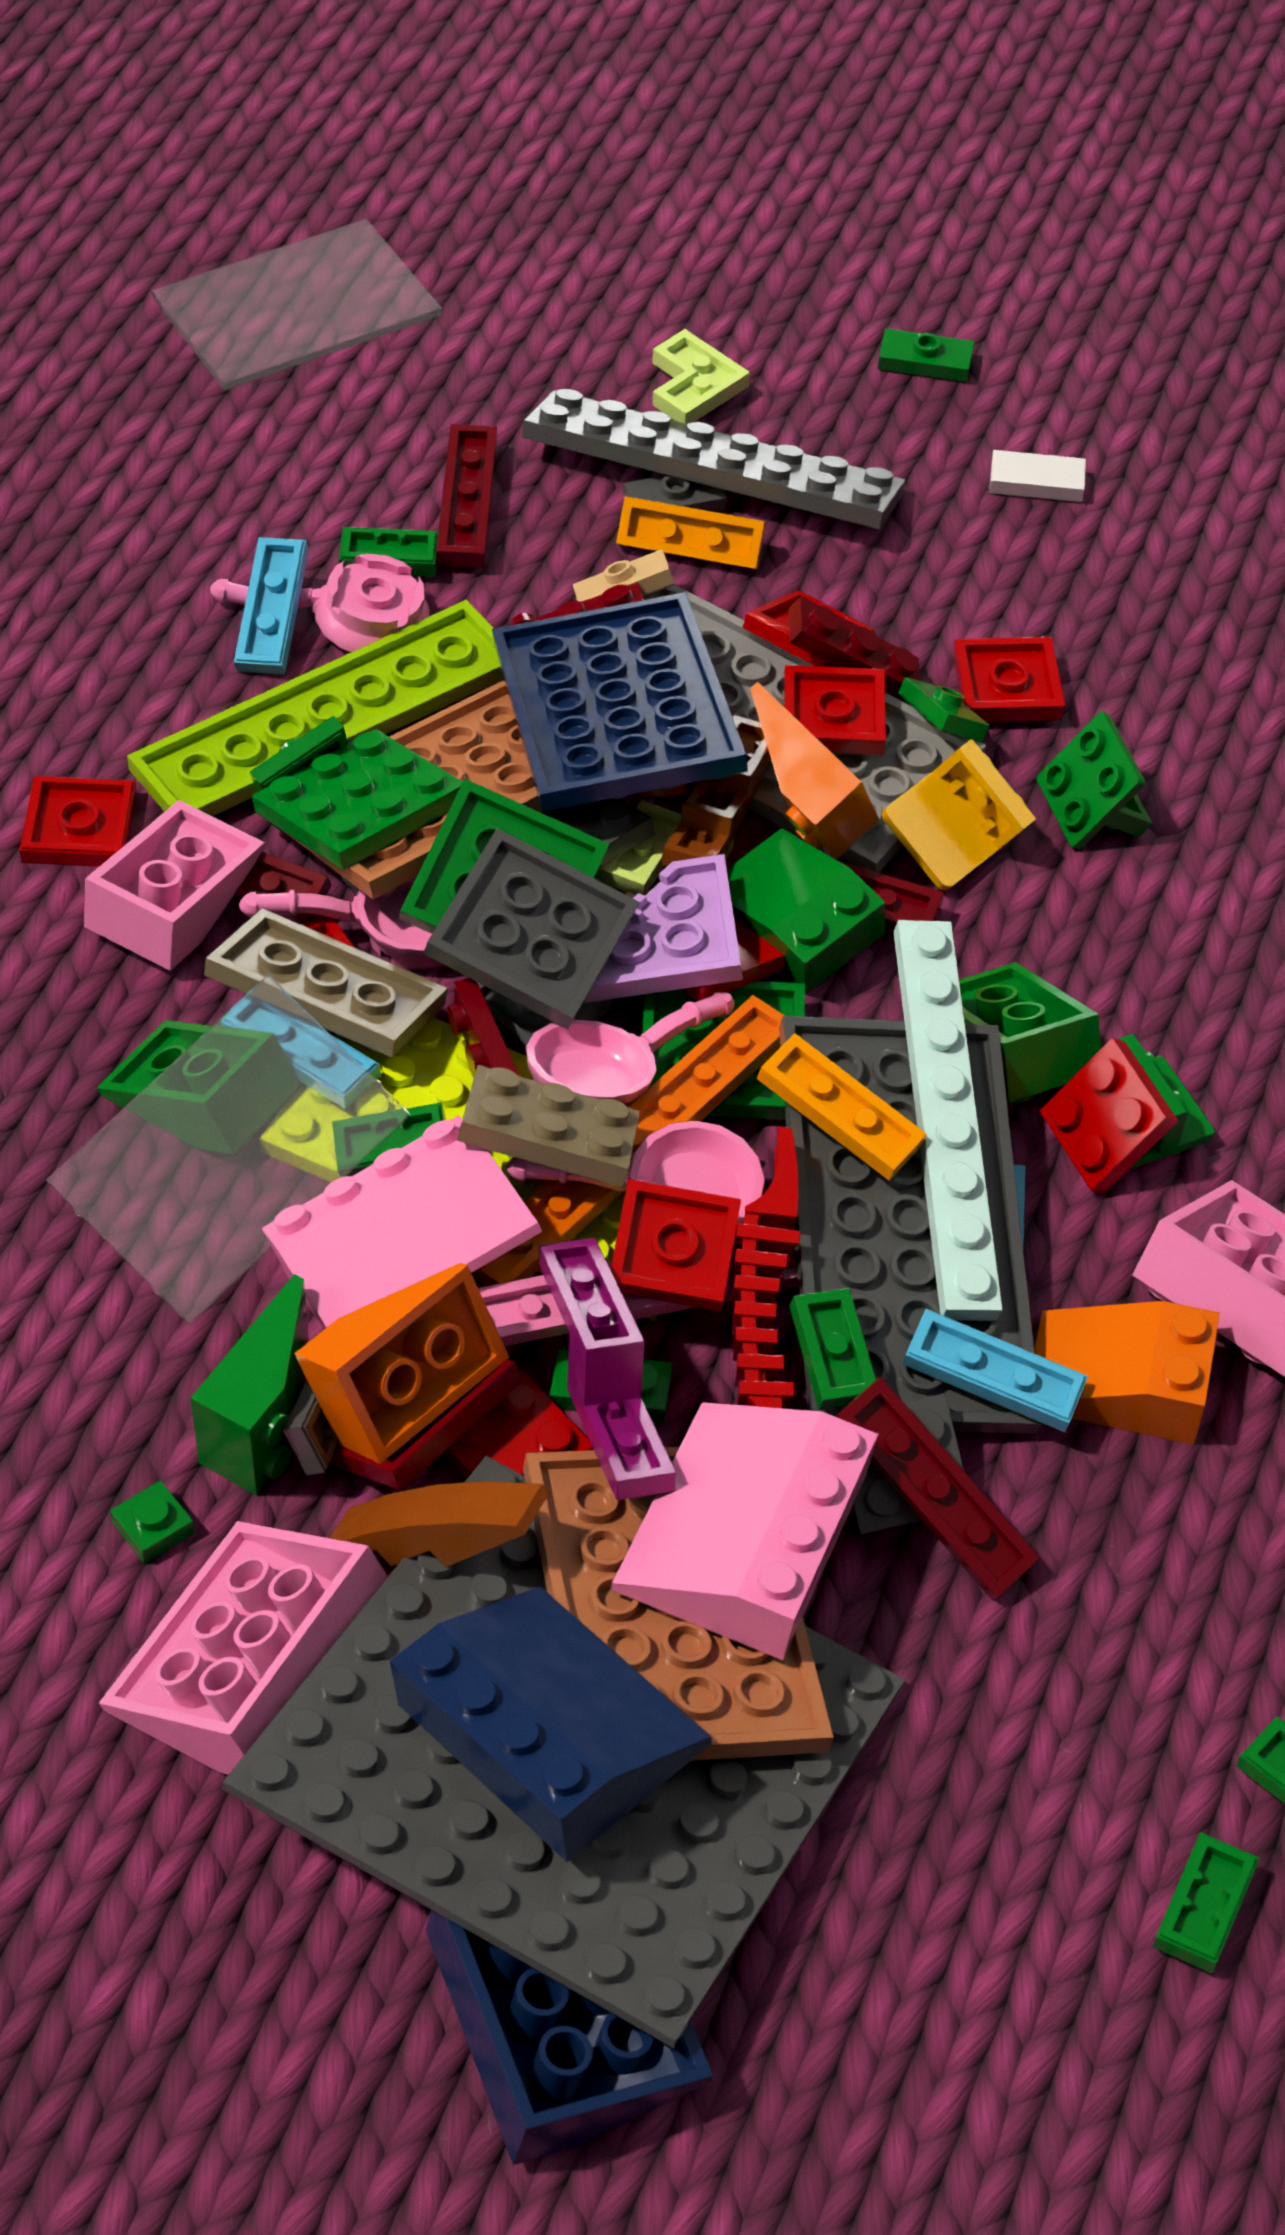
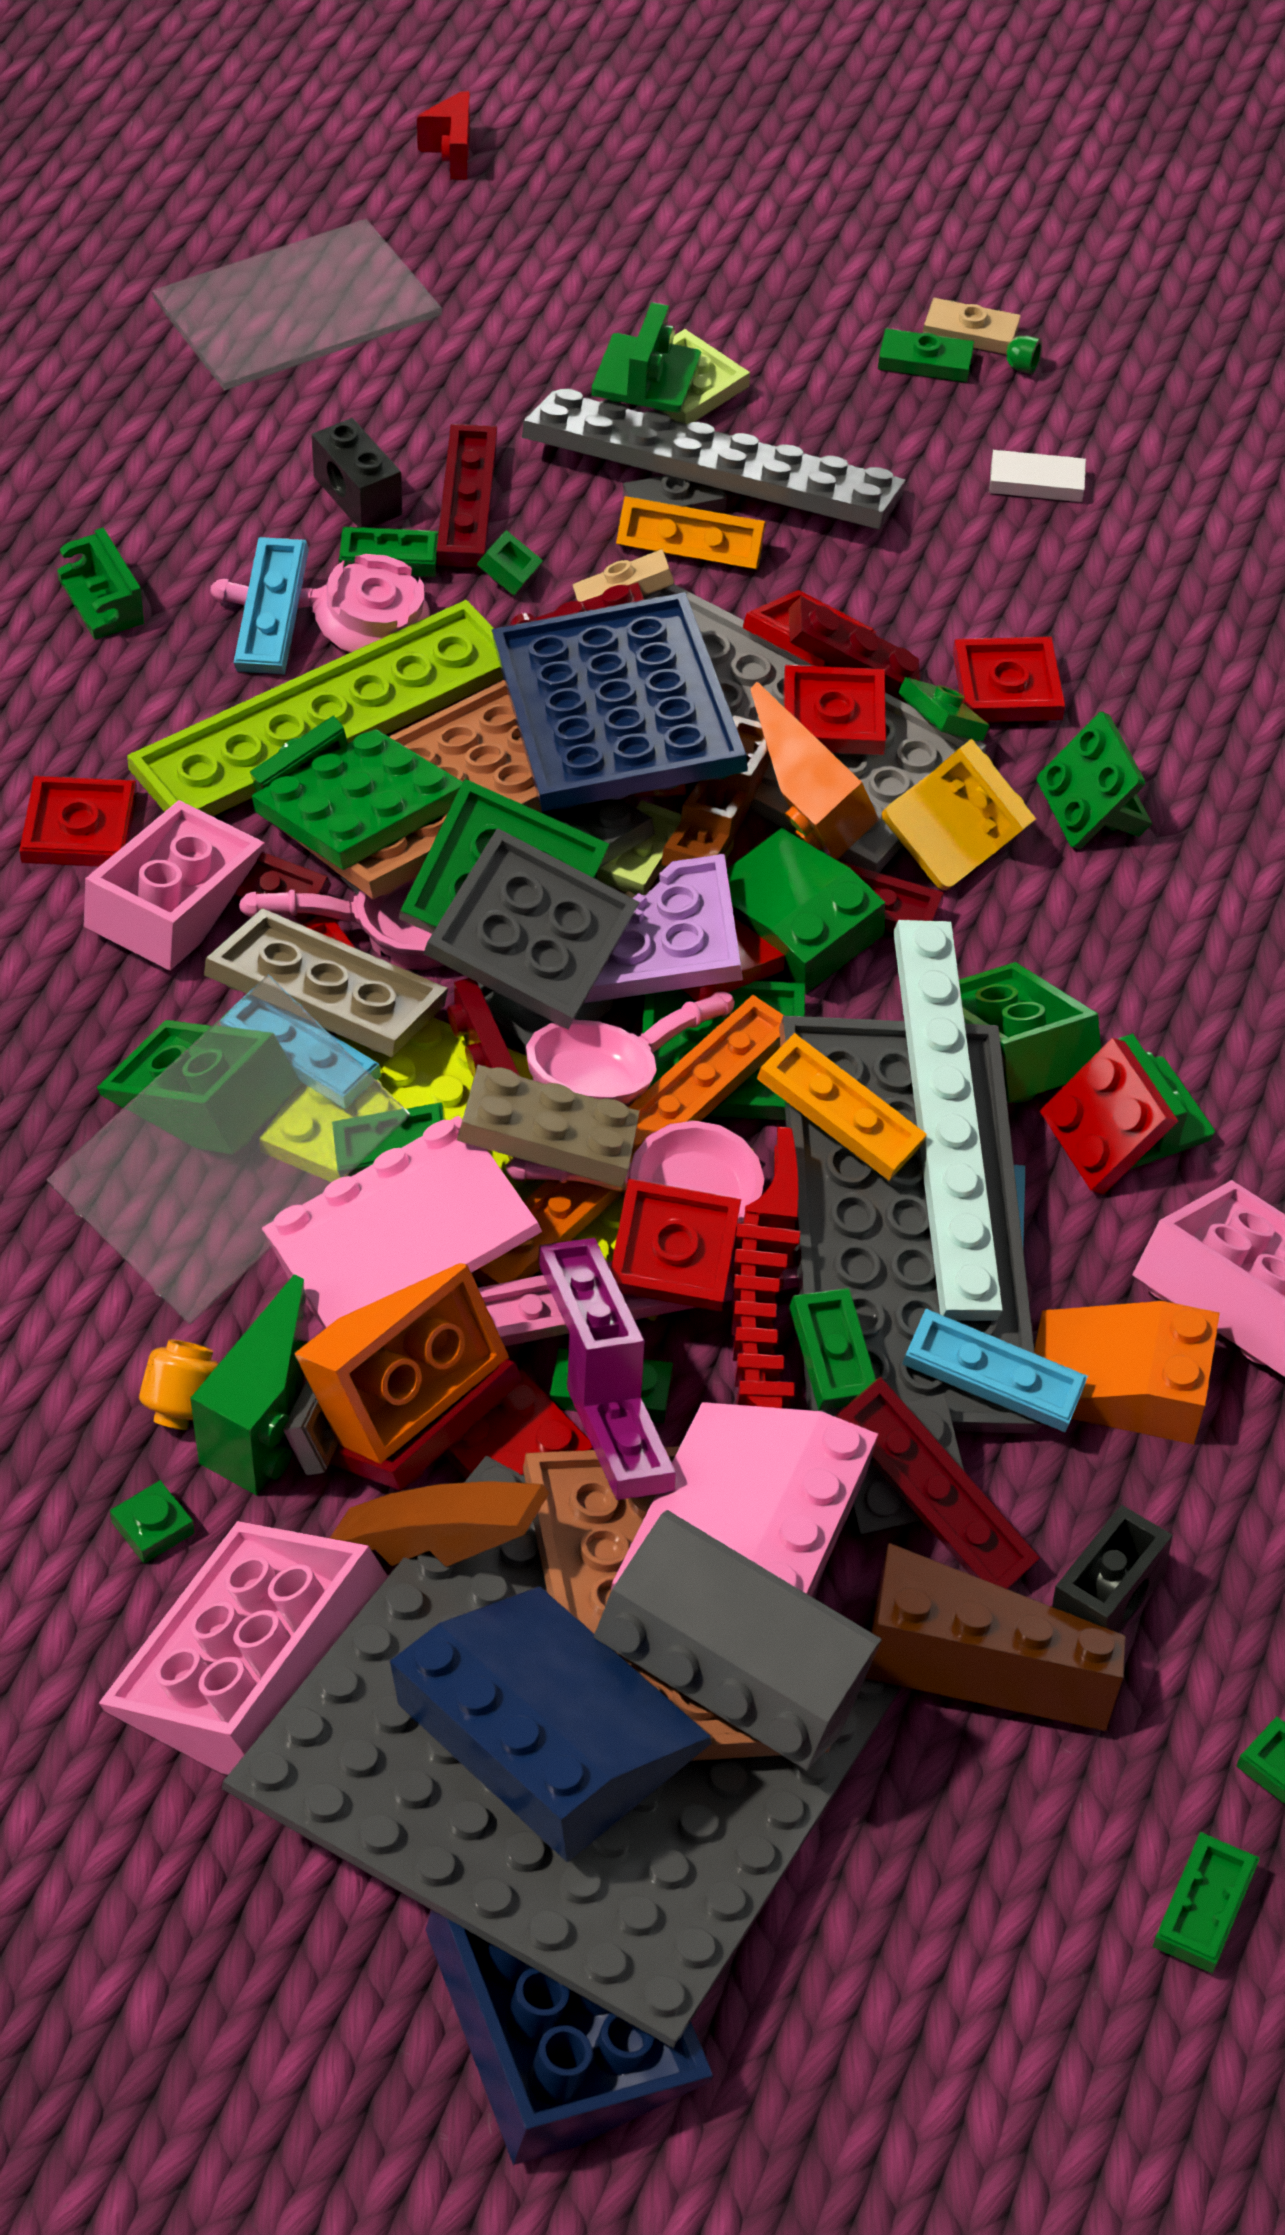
none -> green hinge [57,527,144,640]
none -> light orange head [139,1339,219,1430]
none -> pearl dark grey brick [312,418,402,528]
none -> red slope [417,91,470,180]
none -> green plate [477,530,543,595]
none -> green bracket [591,302,701,413]
none -> dark grey slope [593,1510,882,1770]
none -> reddish brown wedge [865,1543,1125,1731]
none -> tan plate [923,298,1021,355]
none -> green hinge [1006,336,1043,375]
none -> pearl dark grey brick [1052,1504,1173,1633]

